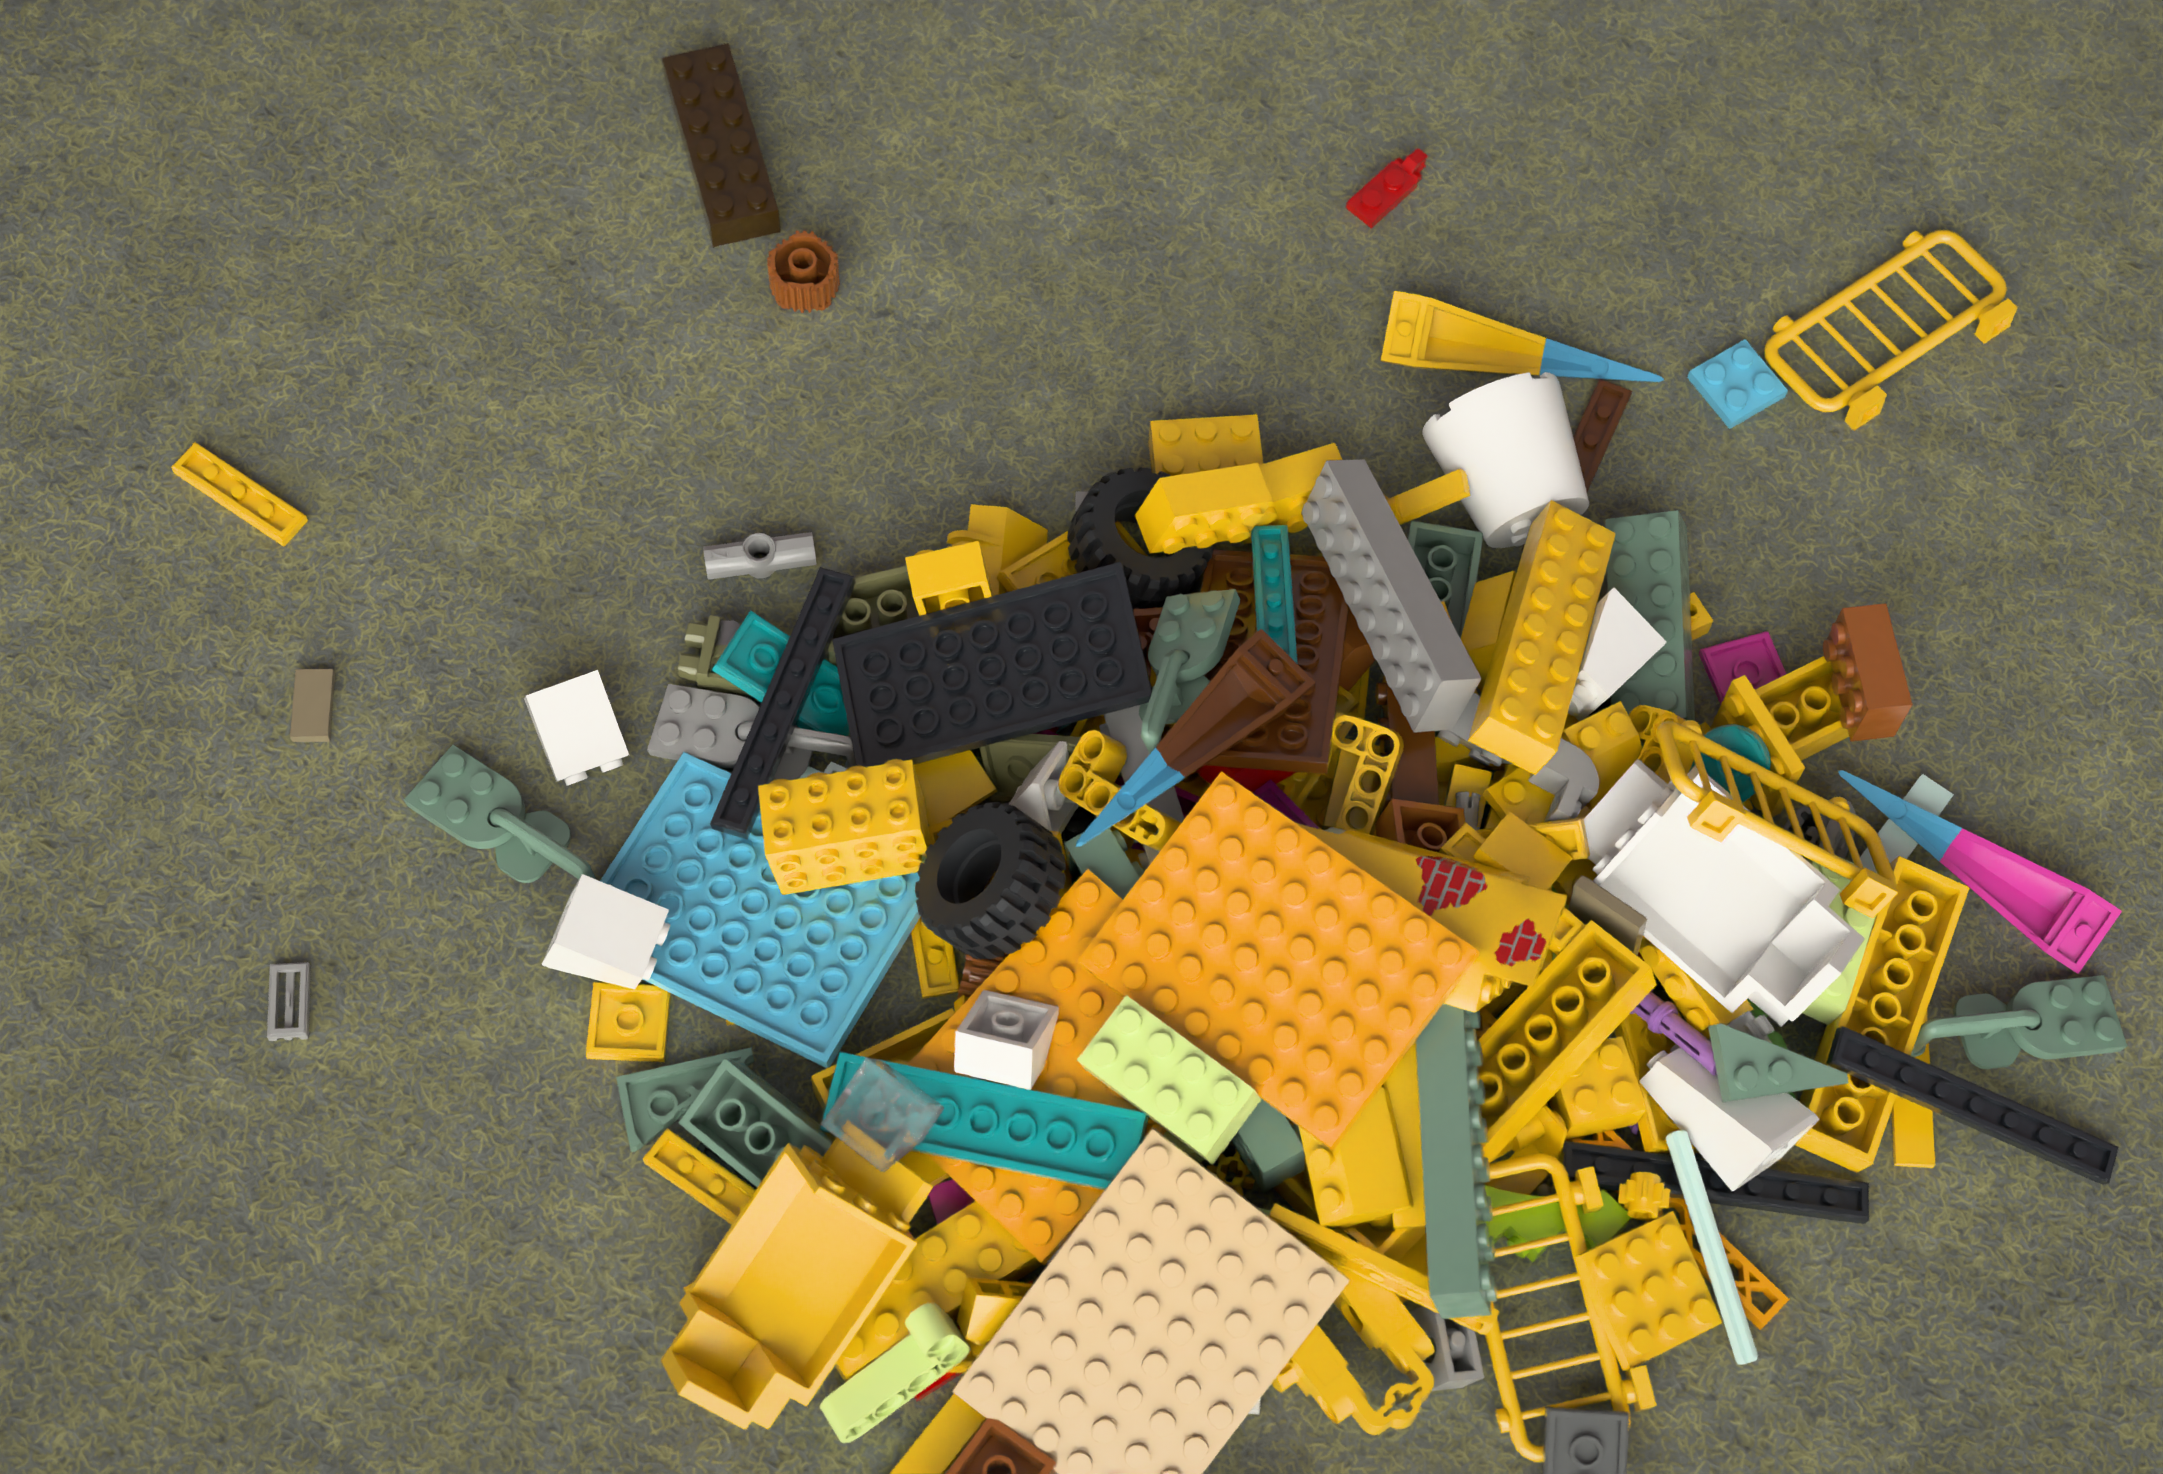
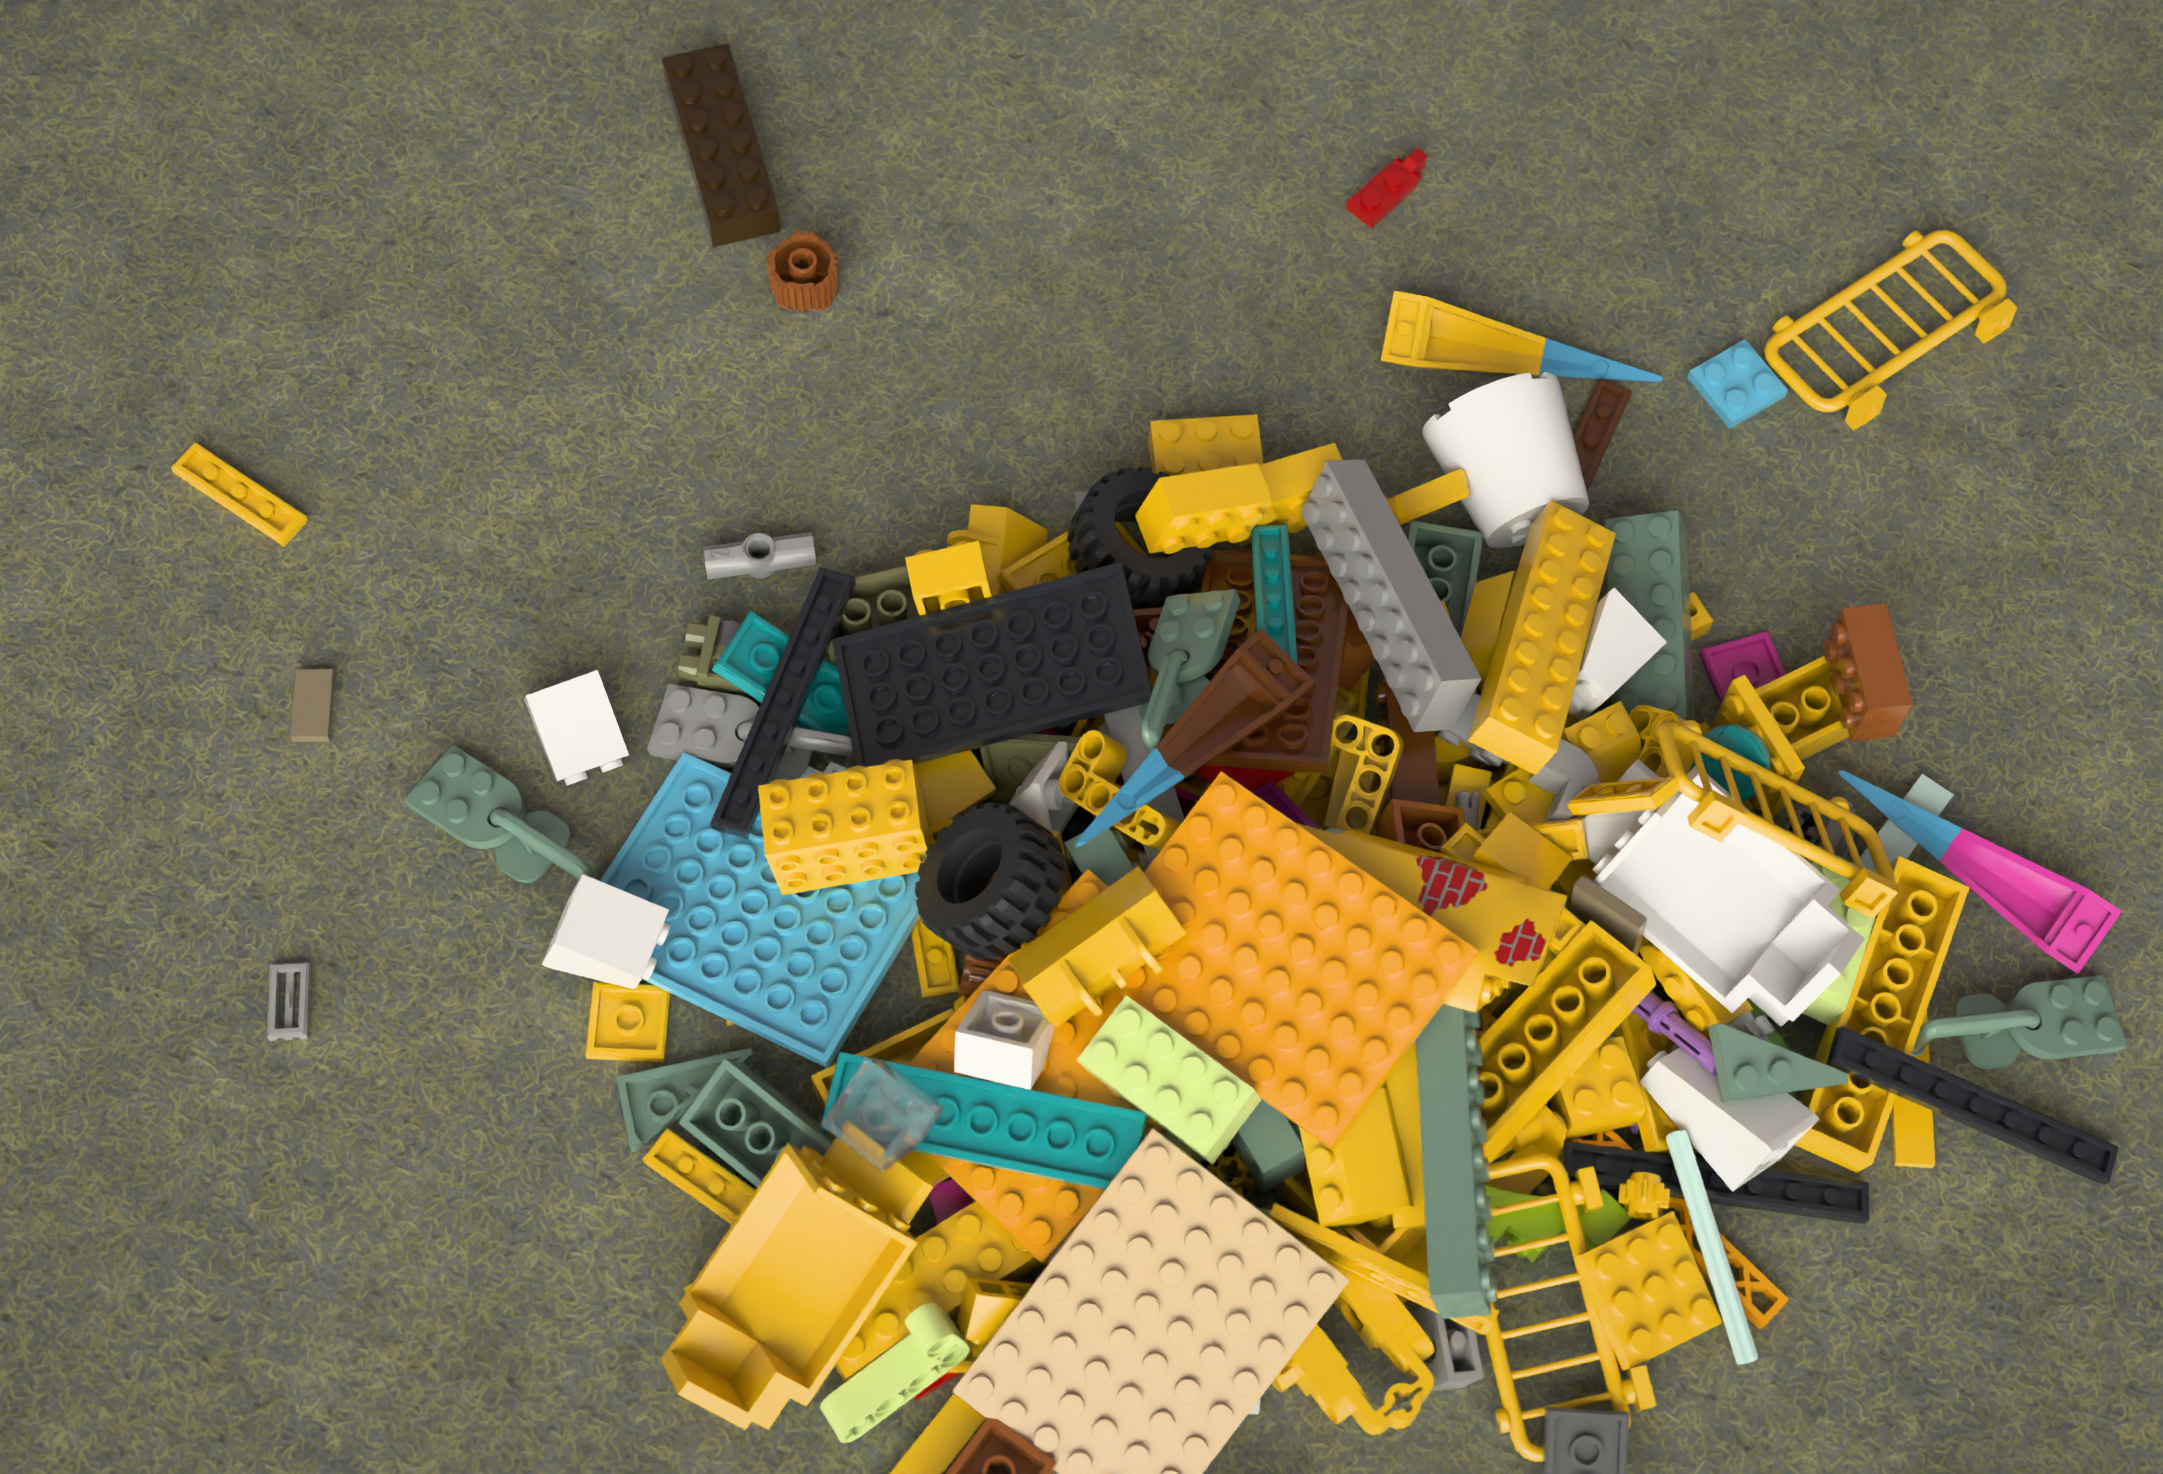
none -> yellow piece [1009,866,1187,1028]
none -> yellow tile [1567,777,1680,816]

